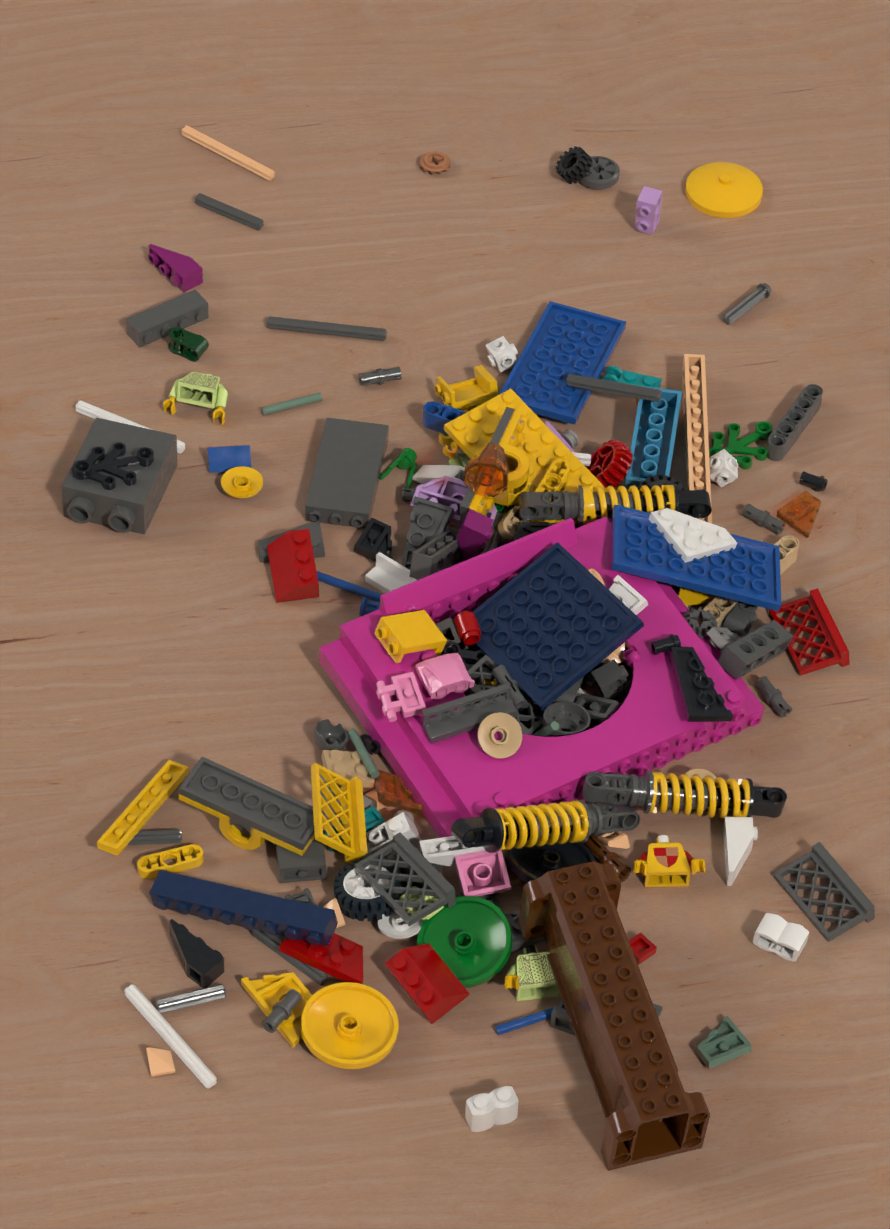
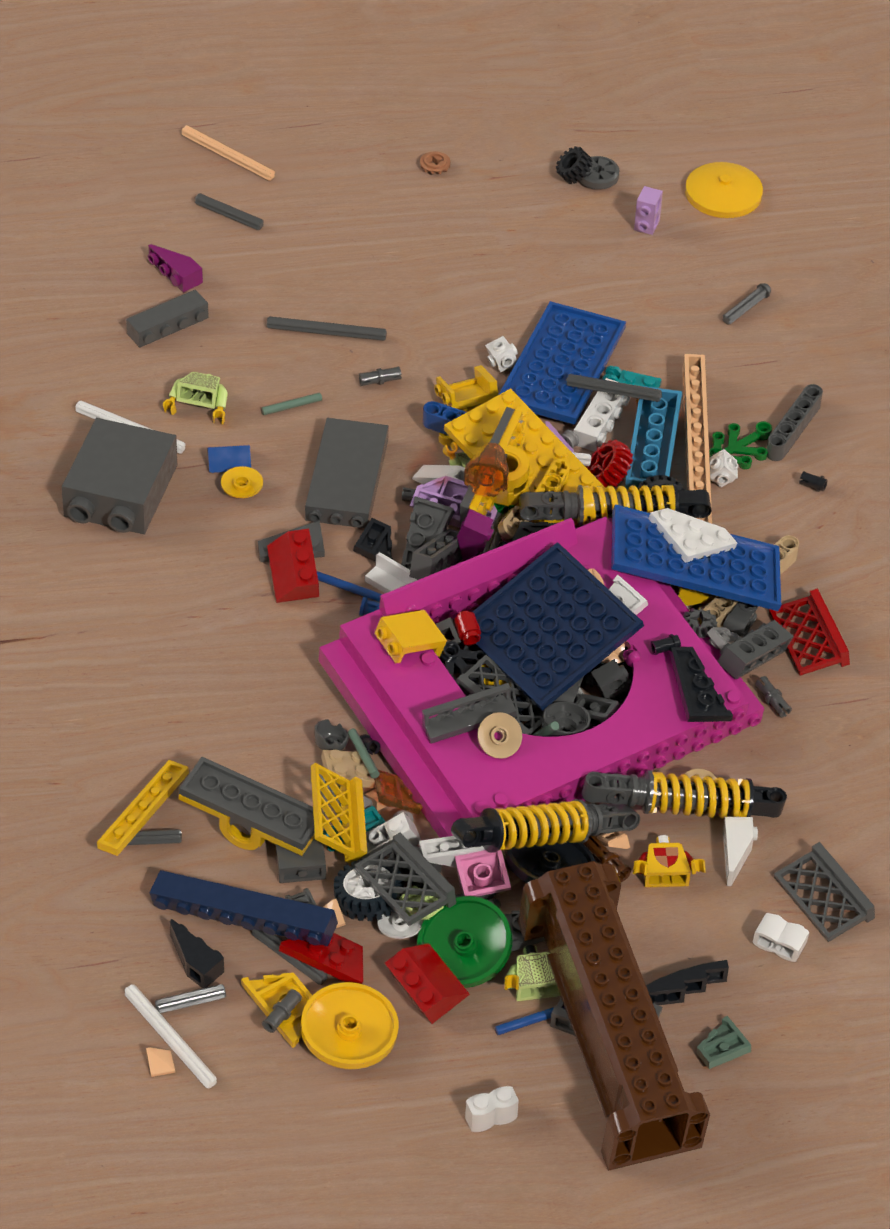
black plant [72,442,154,490] -> none
yellow beam [137,844,204,879] -> none
dark green piece [169,327,209,362] -> none
bright pink plate [376,672,426,722] -> none
green plant [380,448,418,488] -> none
bright pink slope [415,653,475,700] -> none
dark grey pin [492,665,527,709] -> none
red plate [629,932,657,965] -> none
dark grey pin [742,503,785,534] -> none
clear orange wing [776,490,821,538] -> none
none -> white brick [574,378,630,452]
none -> black slope [646,960,729,1005]

